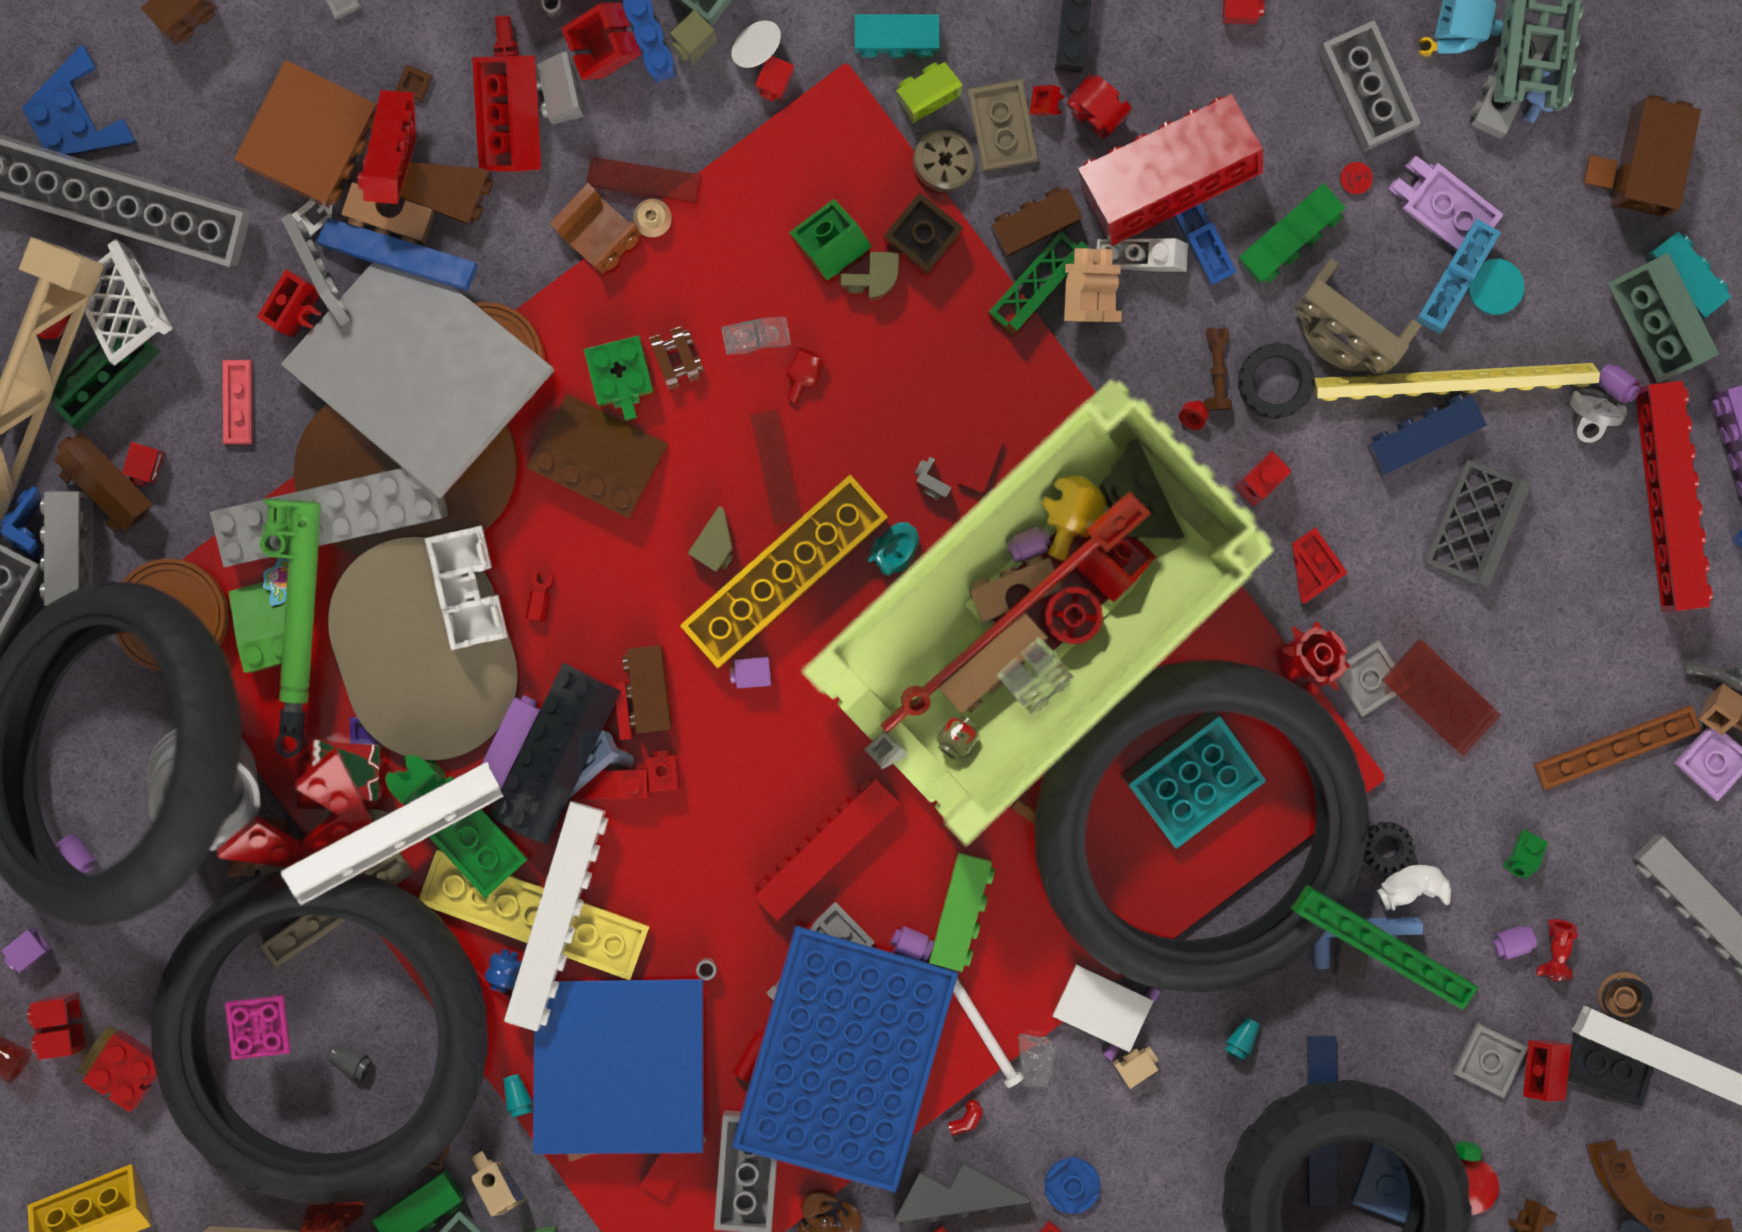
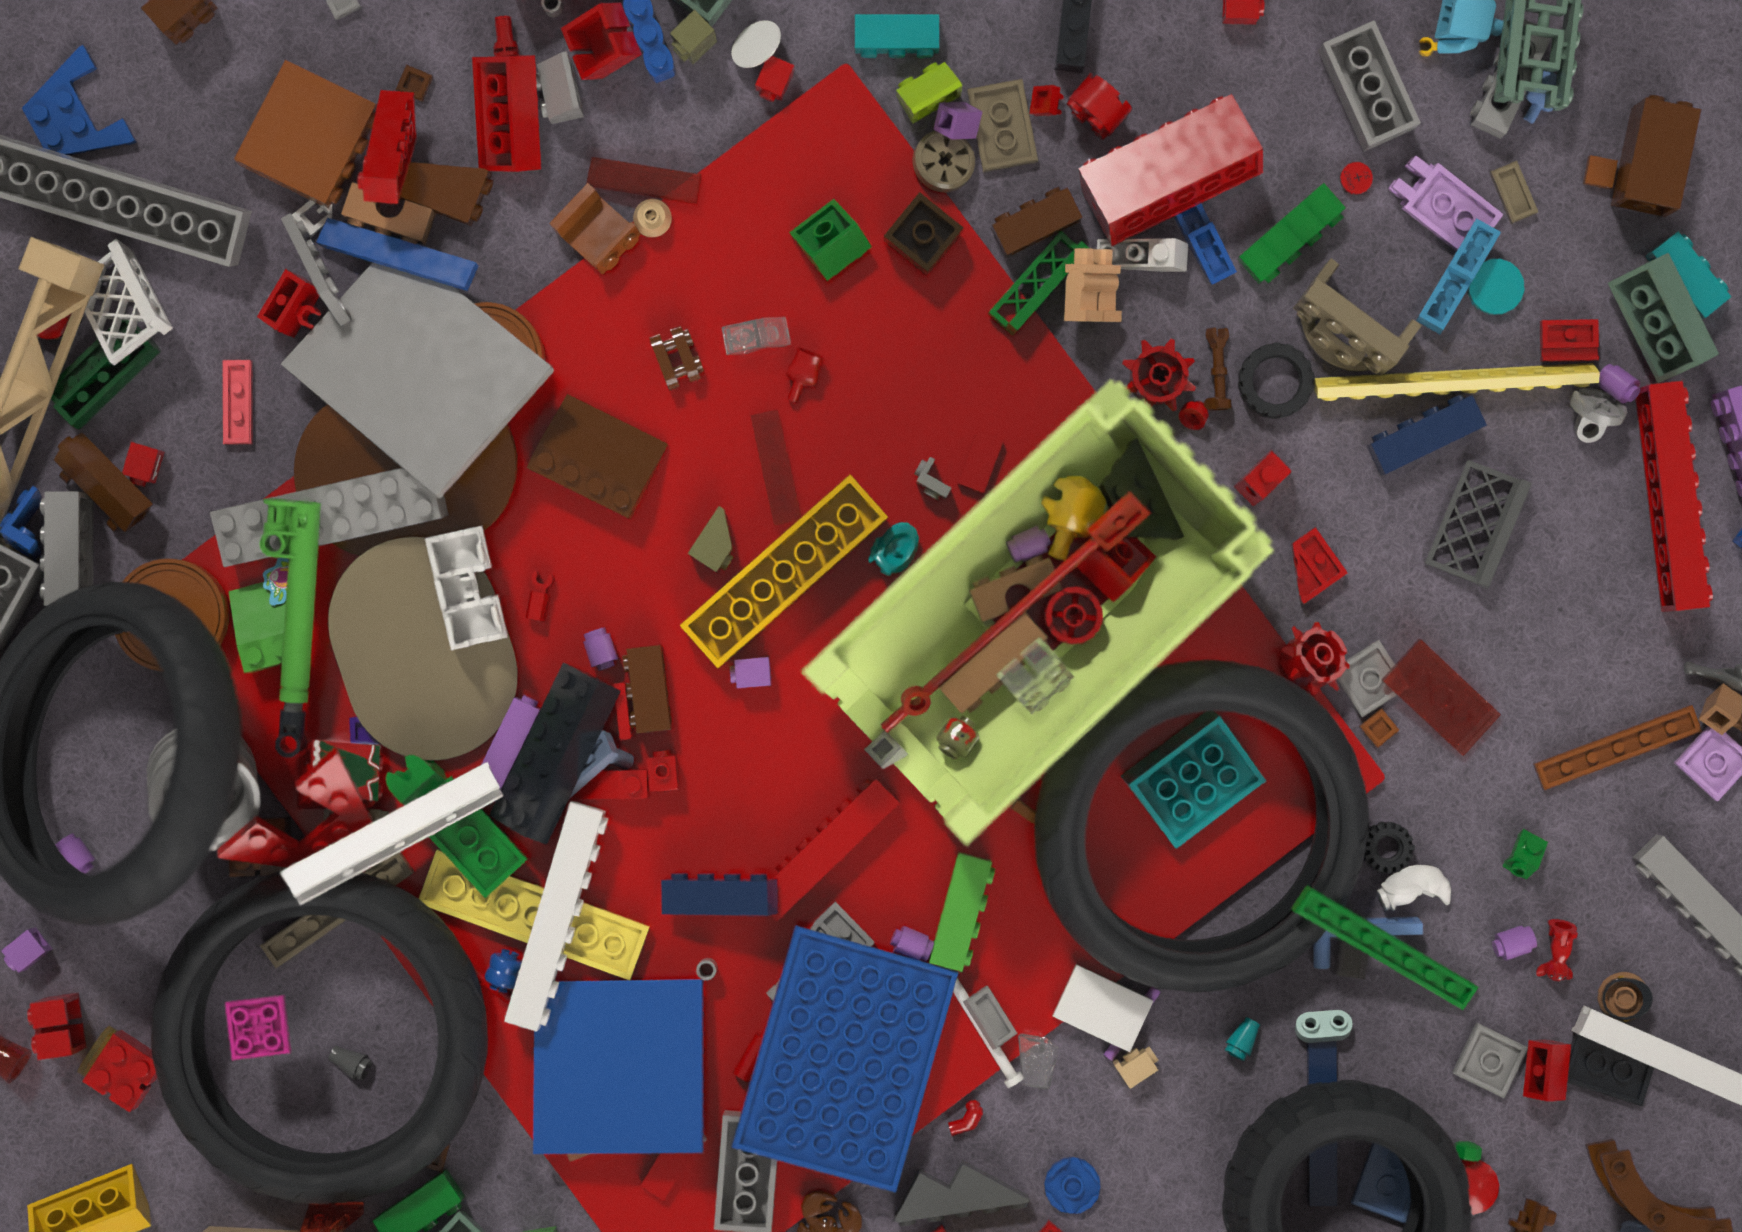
tan torso [471,1150,527,1217] -> none
teal cone [503,1074,534,1118] -> none
green hinge [584,335,654,421] -> none
olive brick [841,252,899,301] -> none
none -> medium lavender brick [583,627,618,671]
none -> dark blue brick [661,873,778,916]
none -> medium lavender brick [934,102,982,140]
none -> light grey tile [963,986,1017,1050]
none -> red brick [1122,339,1196,411]
none -> light aqua plate [1295,1010,1352,1043]
none -> dark orange tile [1359,708,1399,748]
none -> dark tan tile [1489,161,1538,224]
none -> red plate [1540,319,1599,362]

